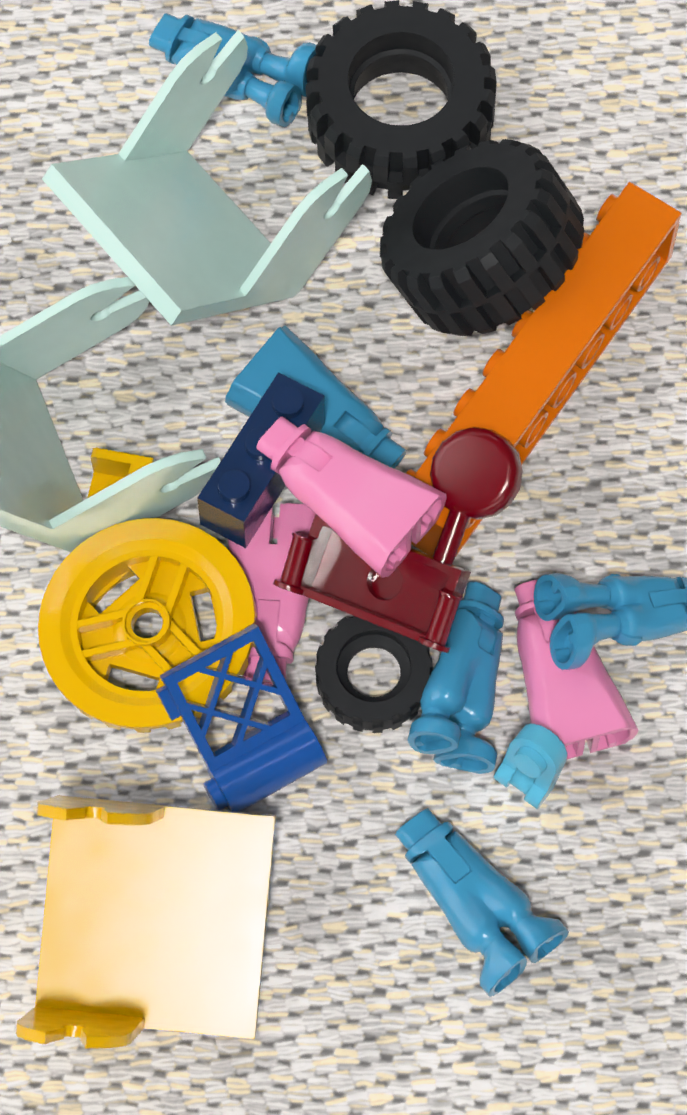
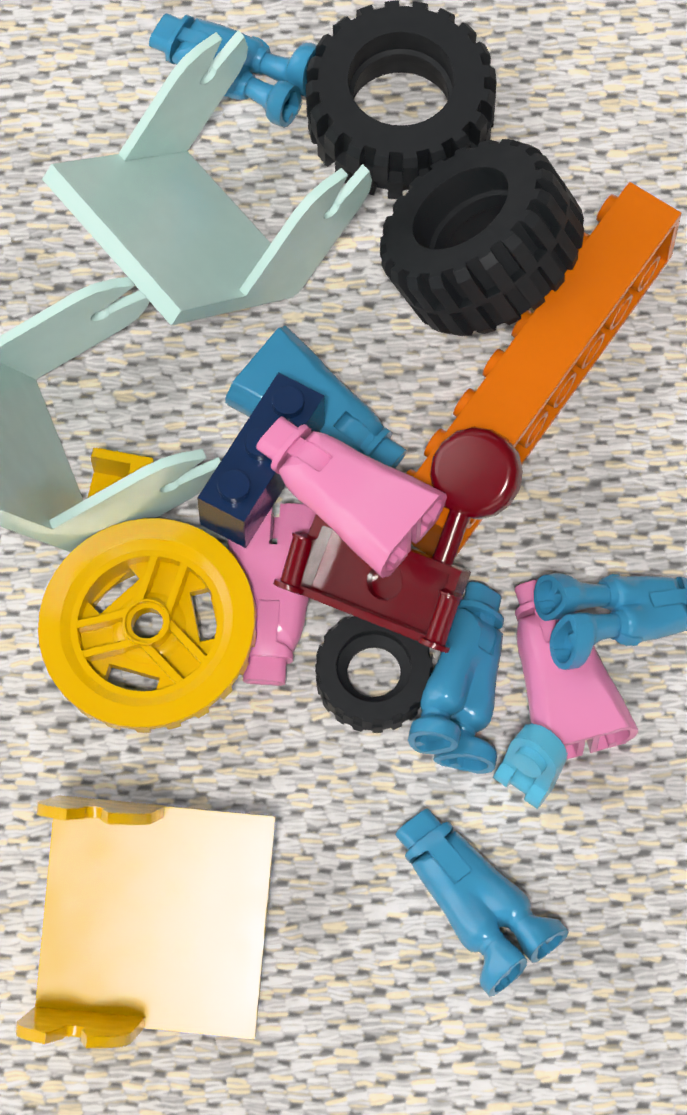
blue piece [155,623,327,812] -> none

